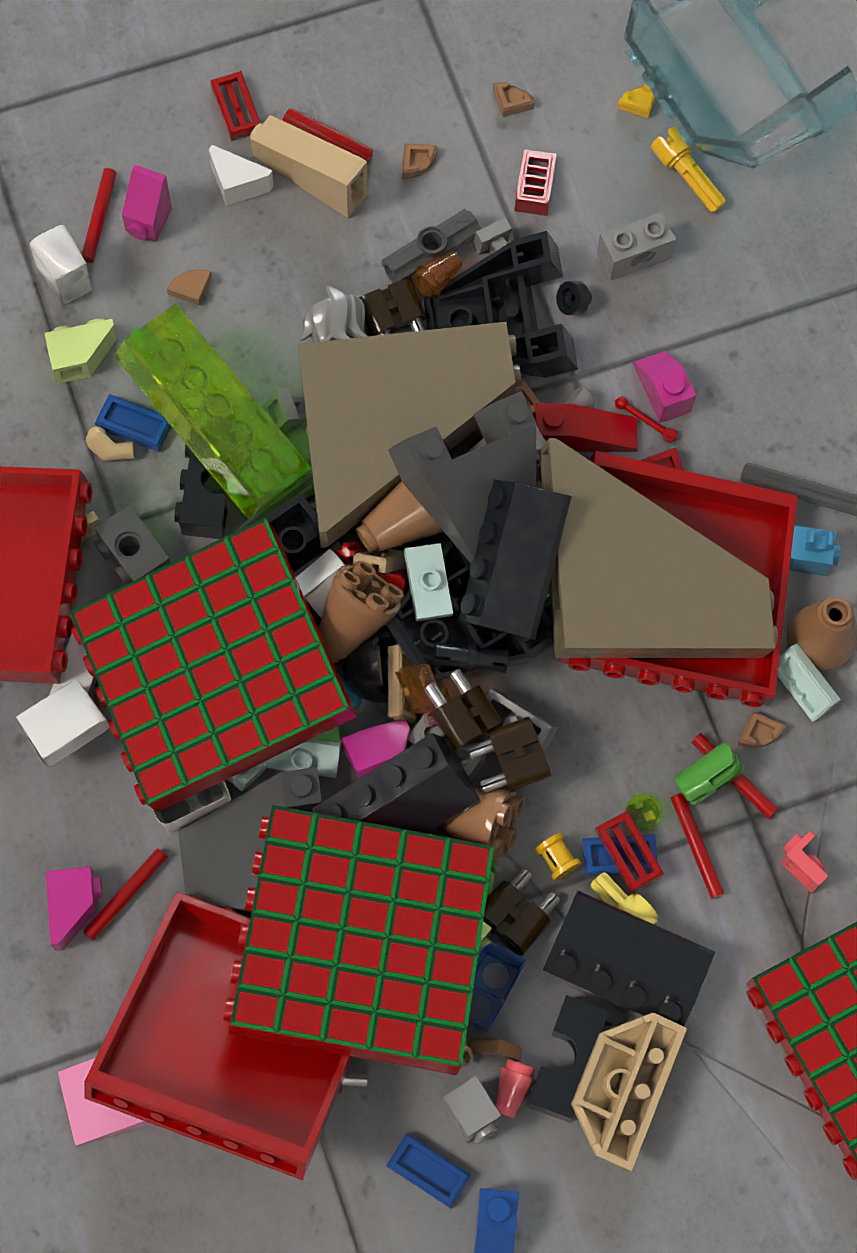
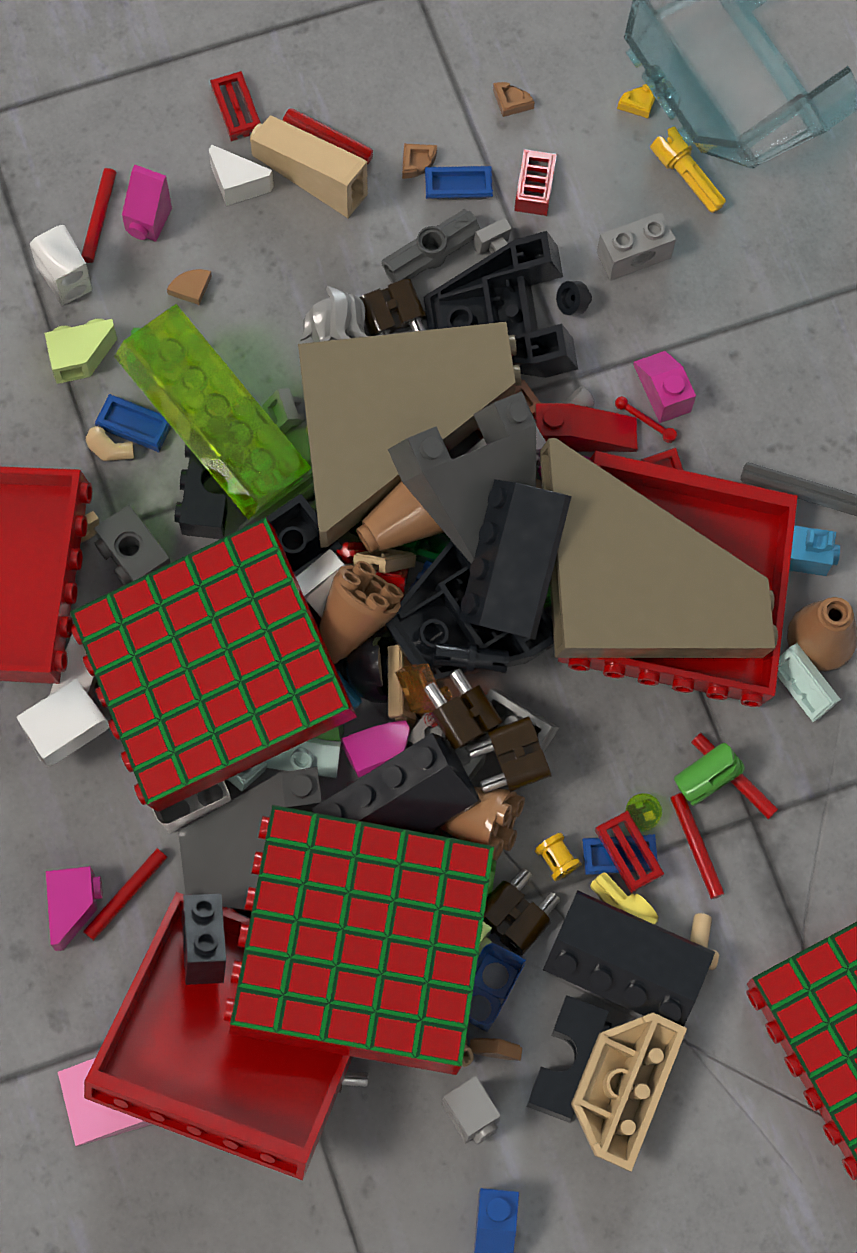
blue tile [386,1133,471,1208] -> none
light aqua plate [404,543,453,621] -> none
clear orange cone [412,251,462,297] -> none
coral cone [495,1058,536,1118] -> none
medium nougat tile [737,711,786,748] -> none
coral bracket [780,830,828,894] -> none
none -> black brick [181,894,226,985]
none -> blue tile [425,166,493,199]
none -> tan arm [690,913,719,970]

